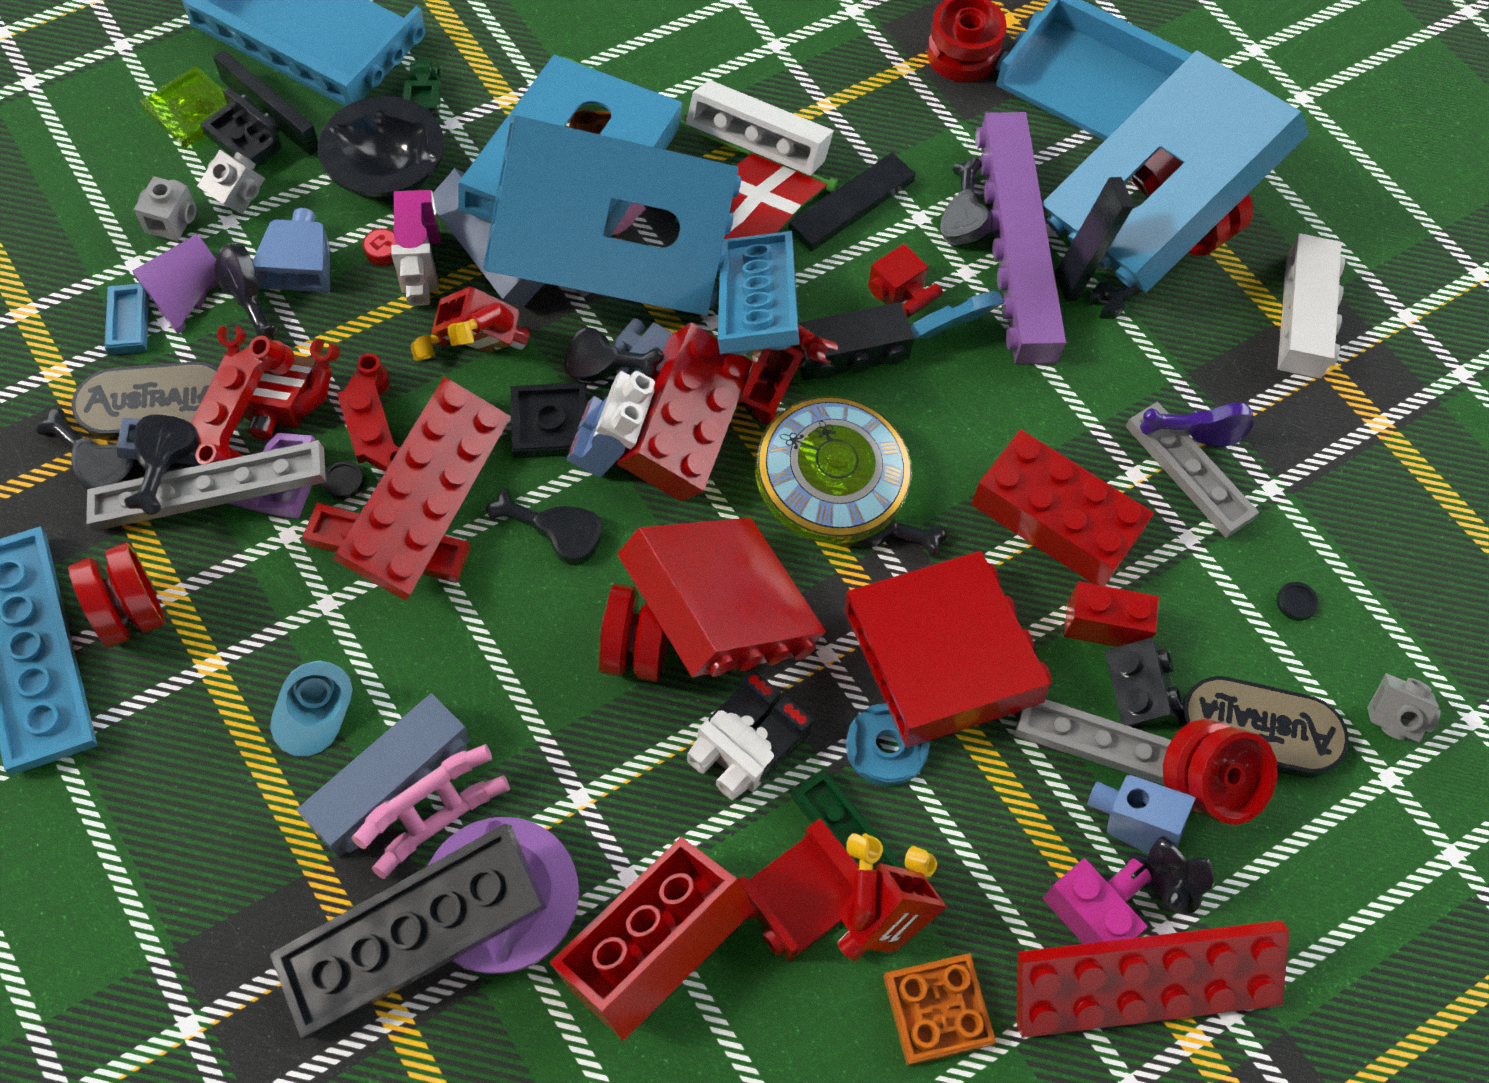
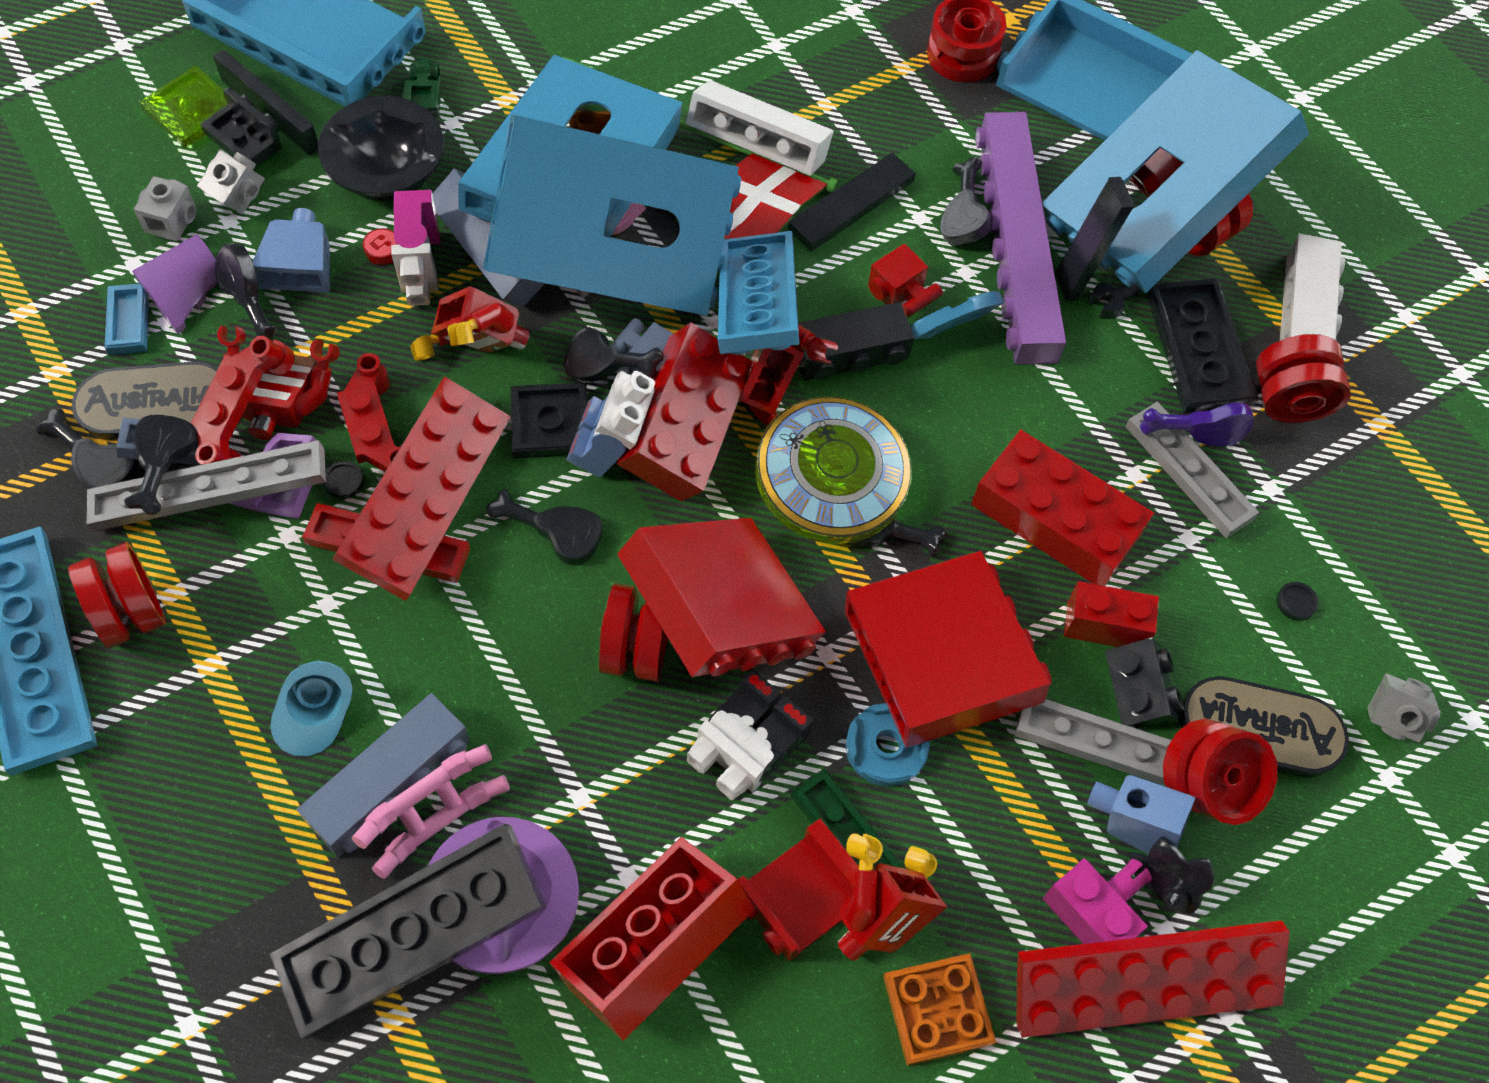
none -> black tile [1146,278,1259,413]
none -> red wheel [1256,334,1351,423]

